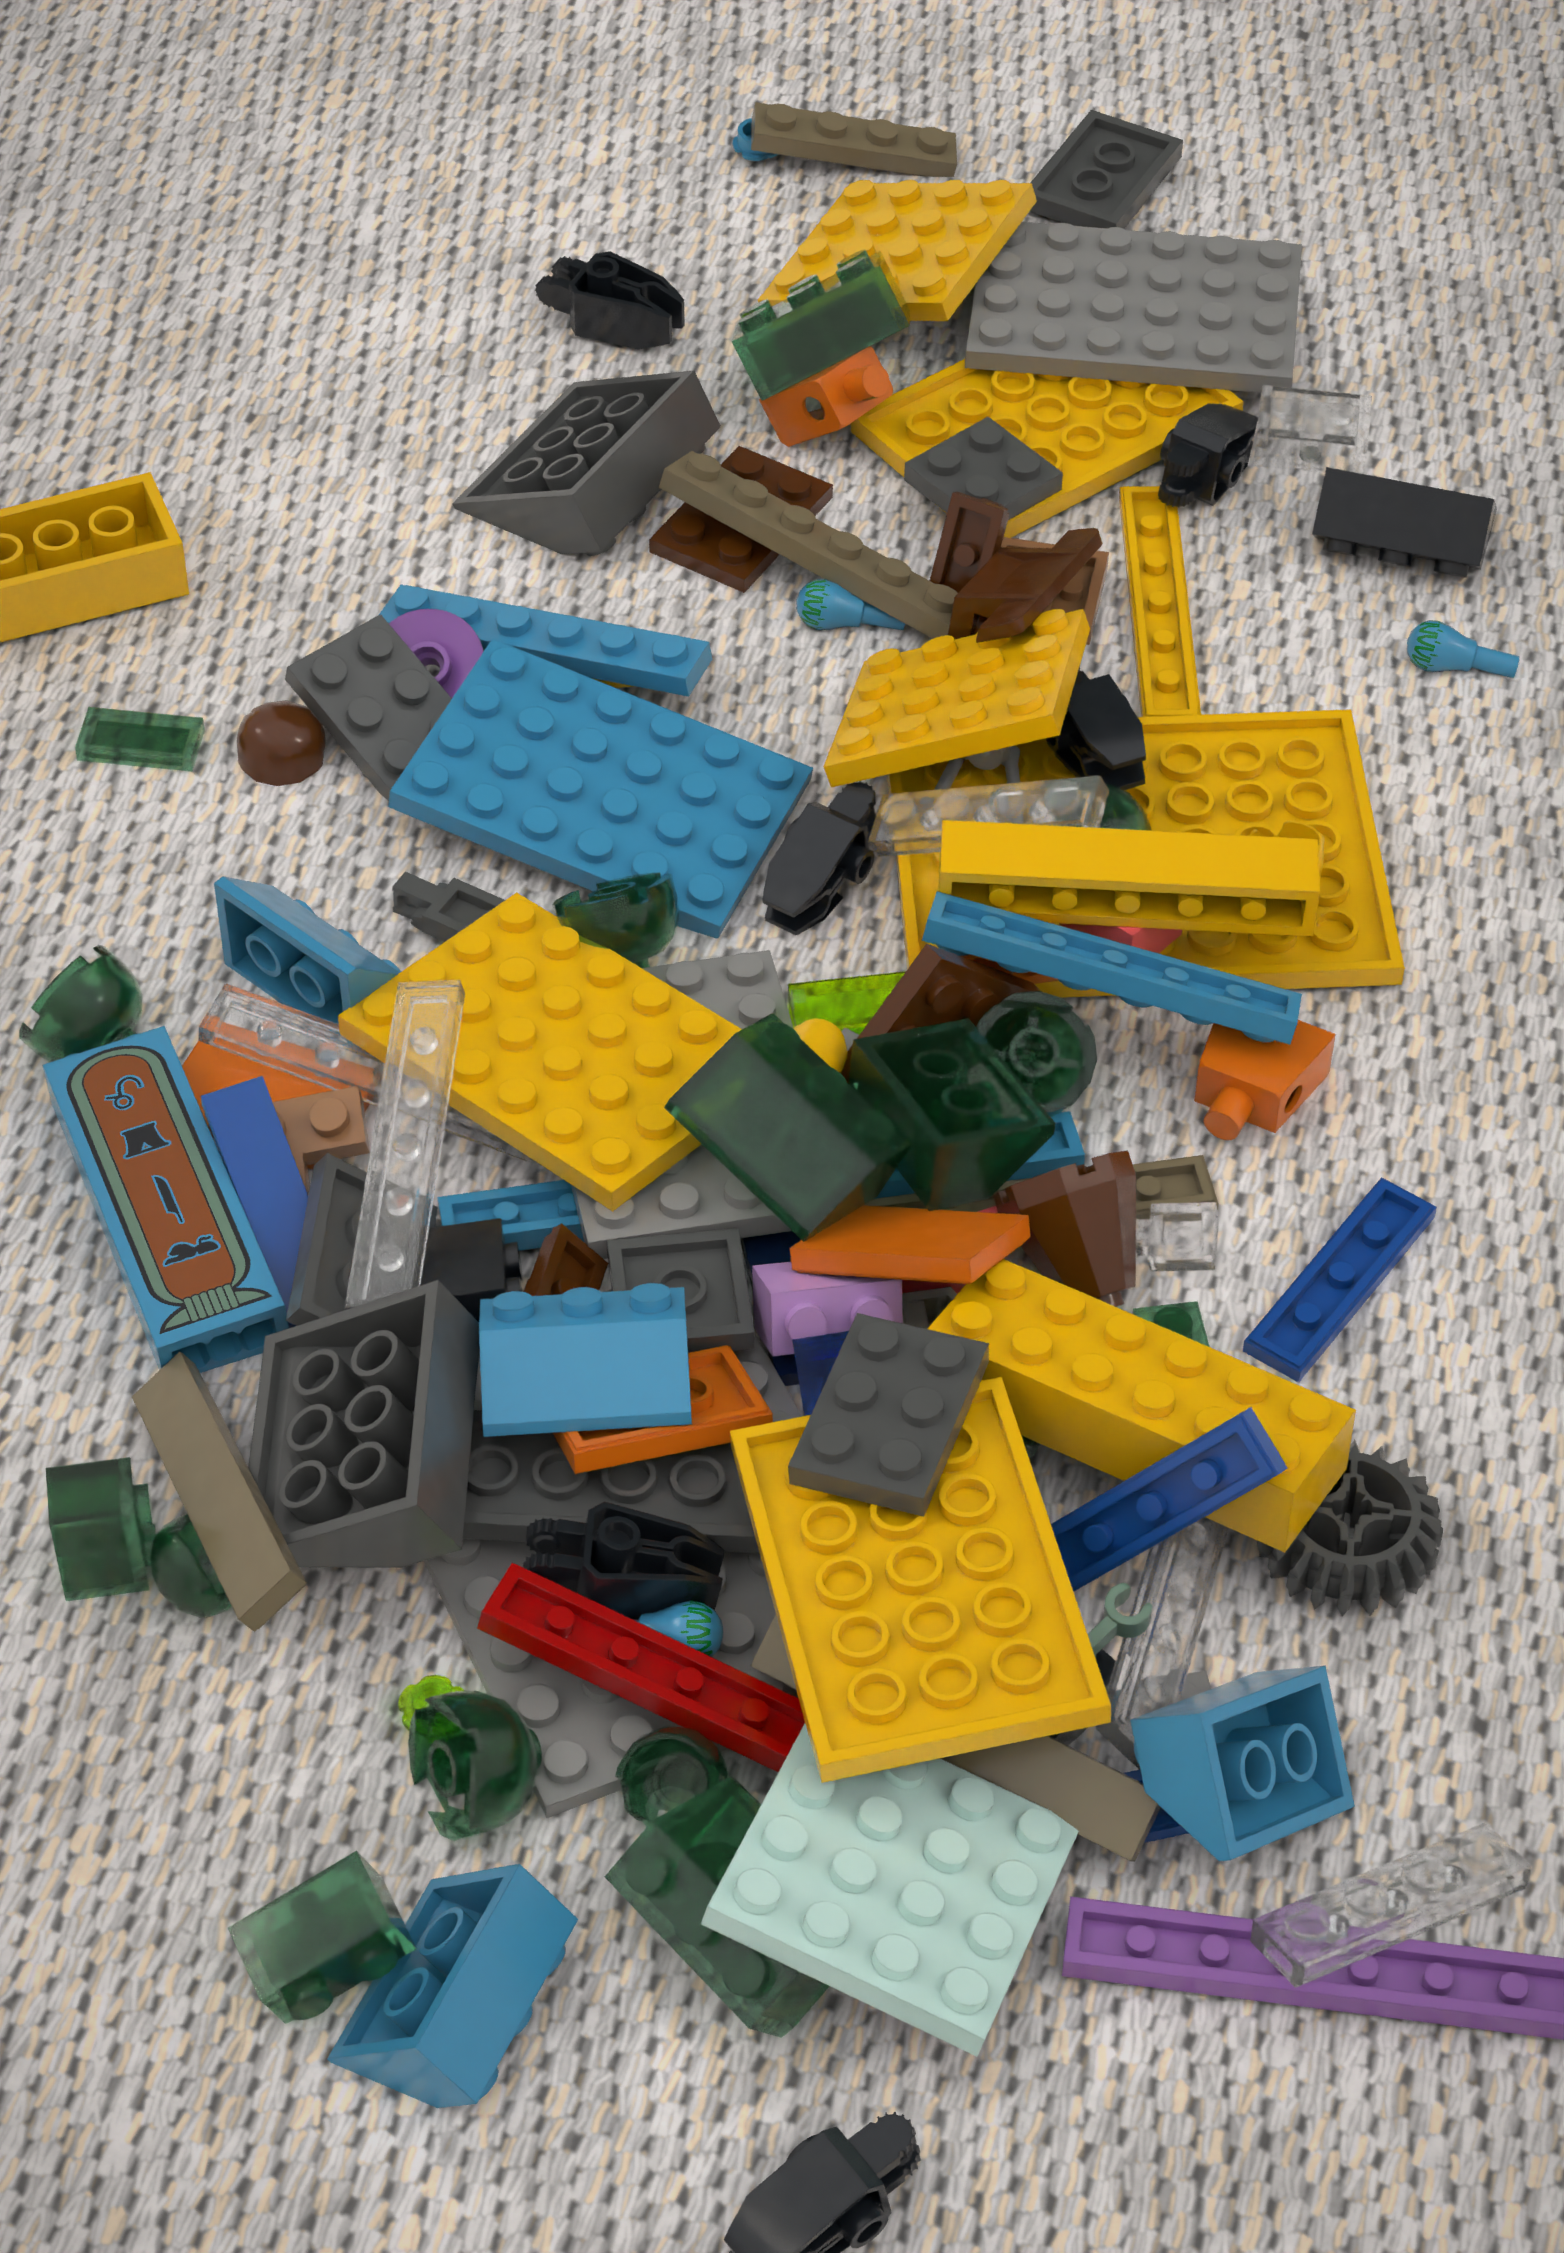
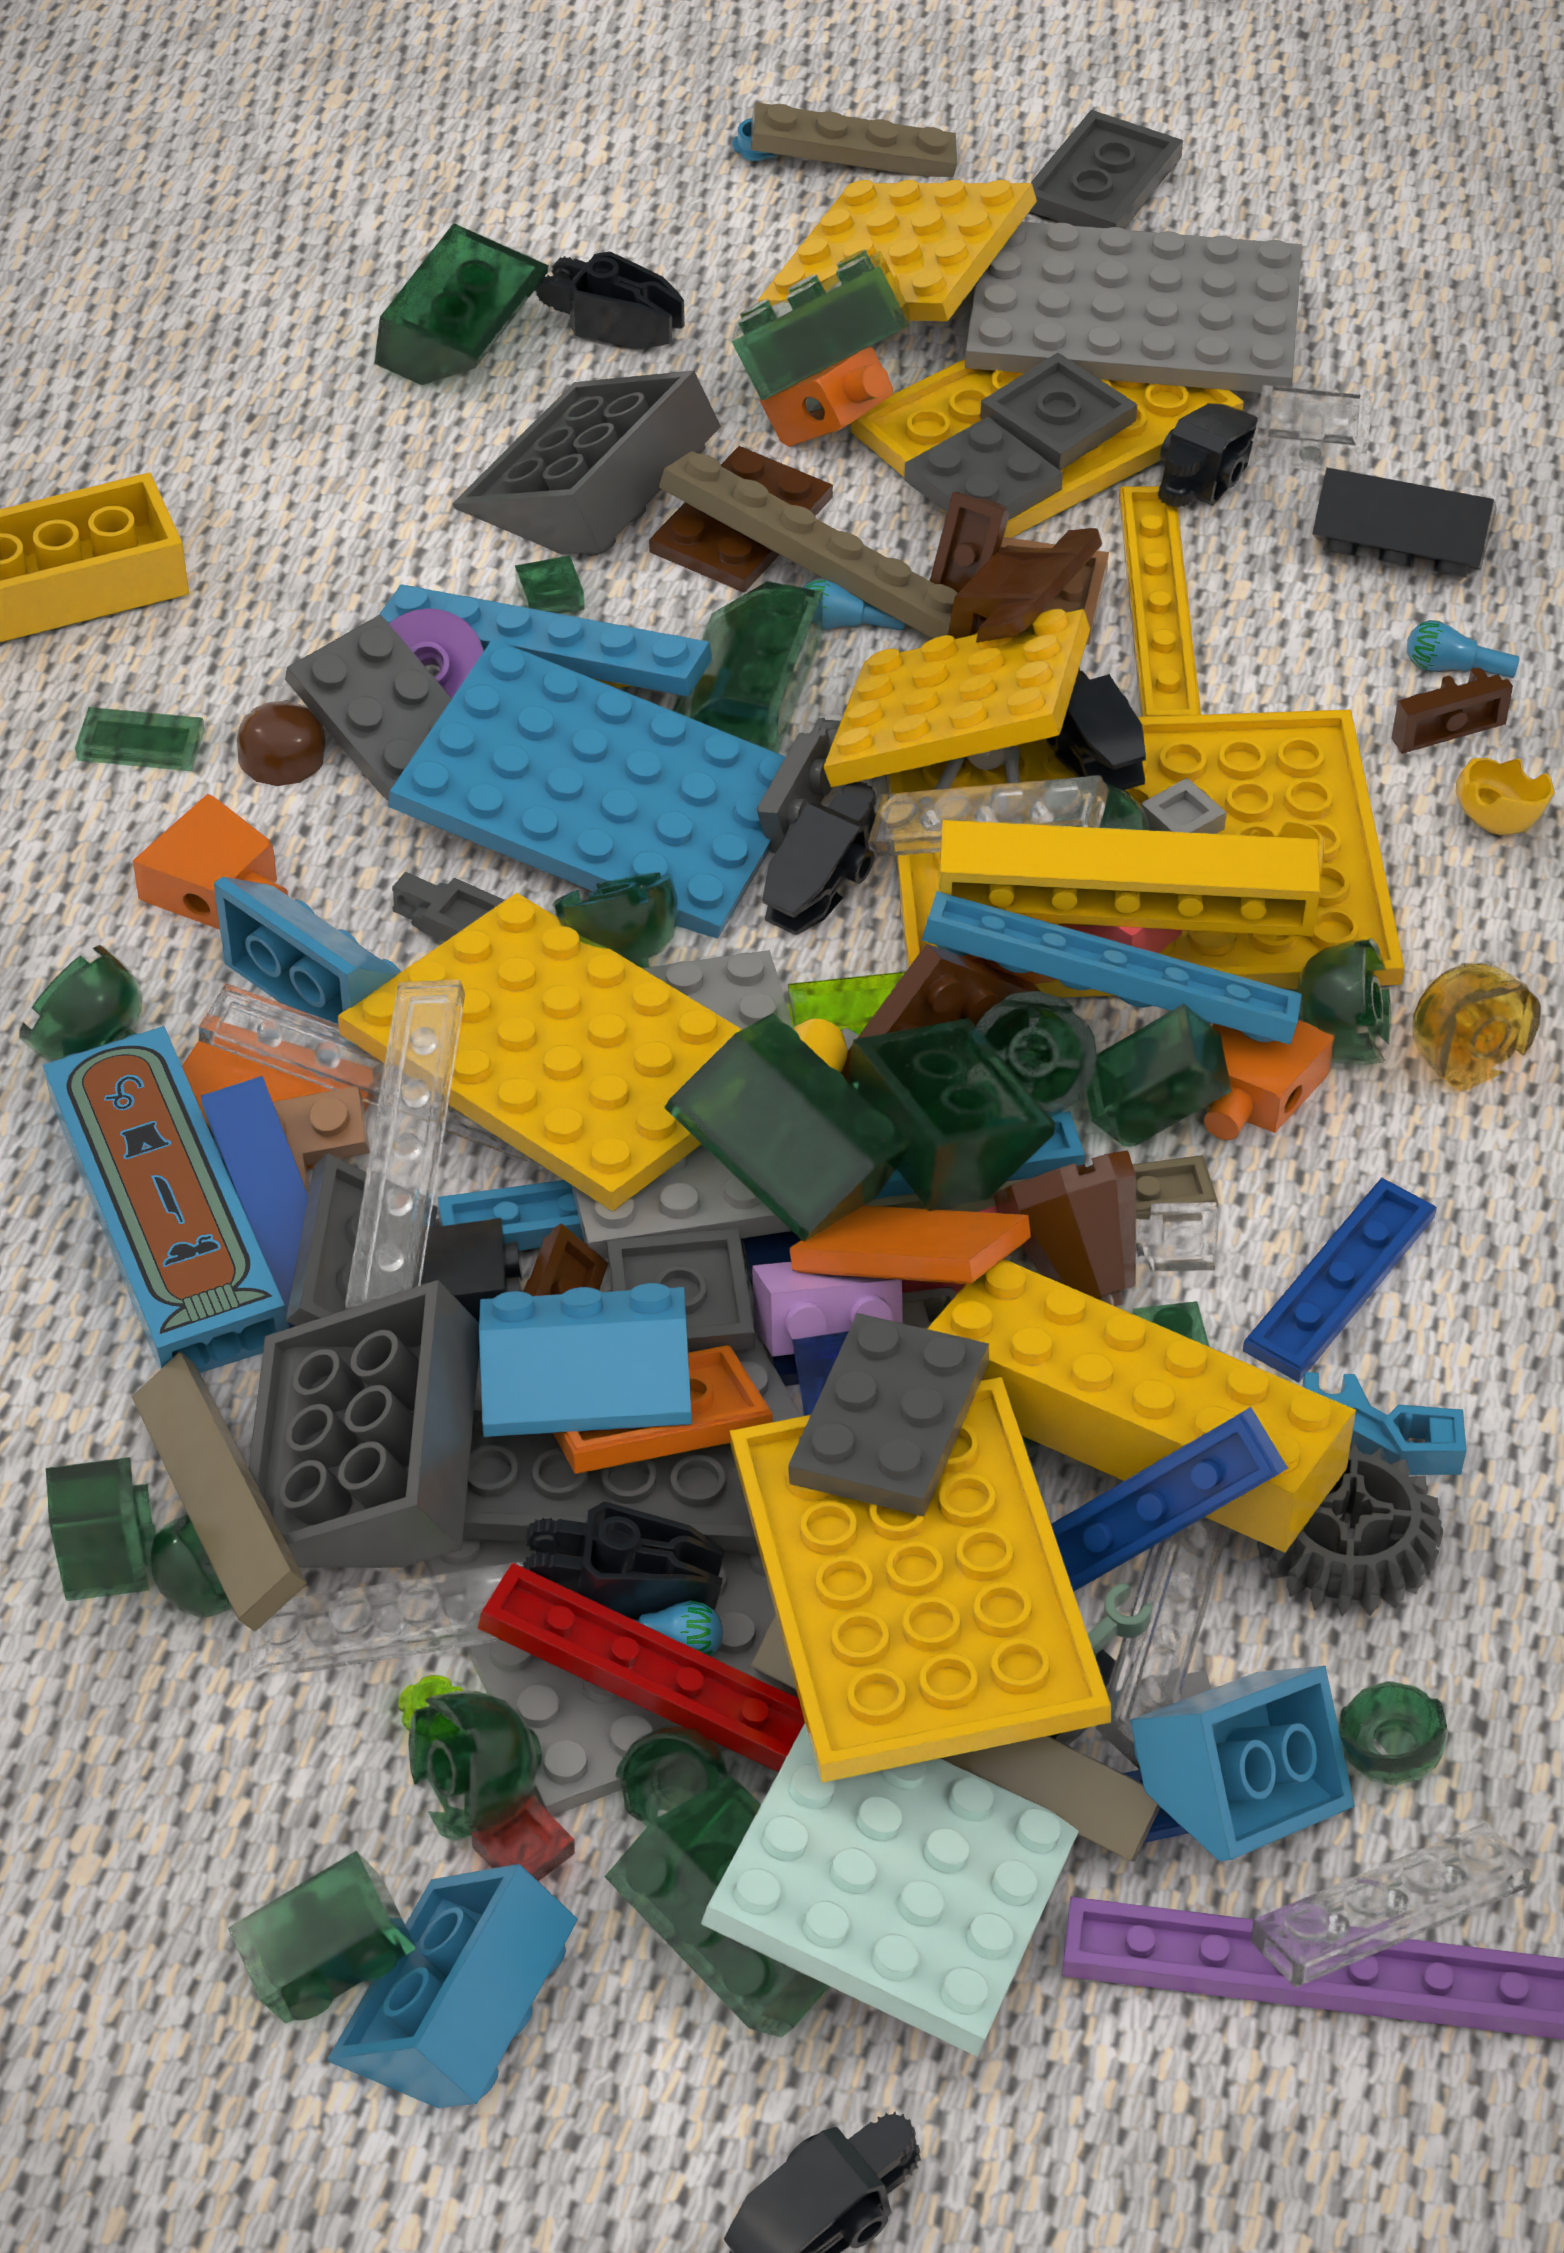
none -> orange torso [133,793,288,929]
none -> clear plate [250,1561,523,1677]
none -> clear green slope [374,223,549,385]
none -> clear red plate [471,1791,575,1882]
none -> clear green plate [515,555,585,614]
none -> clear green slope [673,581,823,754]
none -> dark grey hinge [756,718,841,854]
none -> dark grey plate [980,353,1137,470]
none -> clear green brick [1081,1004,1232,1147]
none -> light grey plate [1139,778,1227,834]
none -> clear green cylinder [1292,938,1392,1065]
none -> dark azure piece [1302,1372,1466,1475]
none -> clear green hair [1339,1681,1448,1786]
none -> reddish brown plate [1391,668,1513,754]
none -> clear yellow cylinder [1412,962,1541,1091]
none -> yellow hair [1455,758,1555,835]

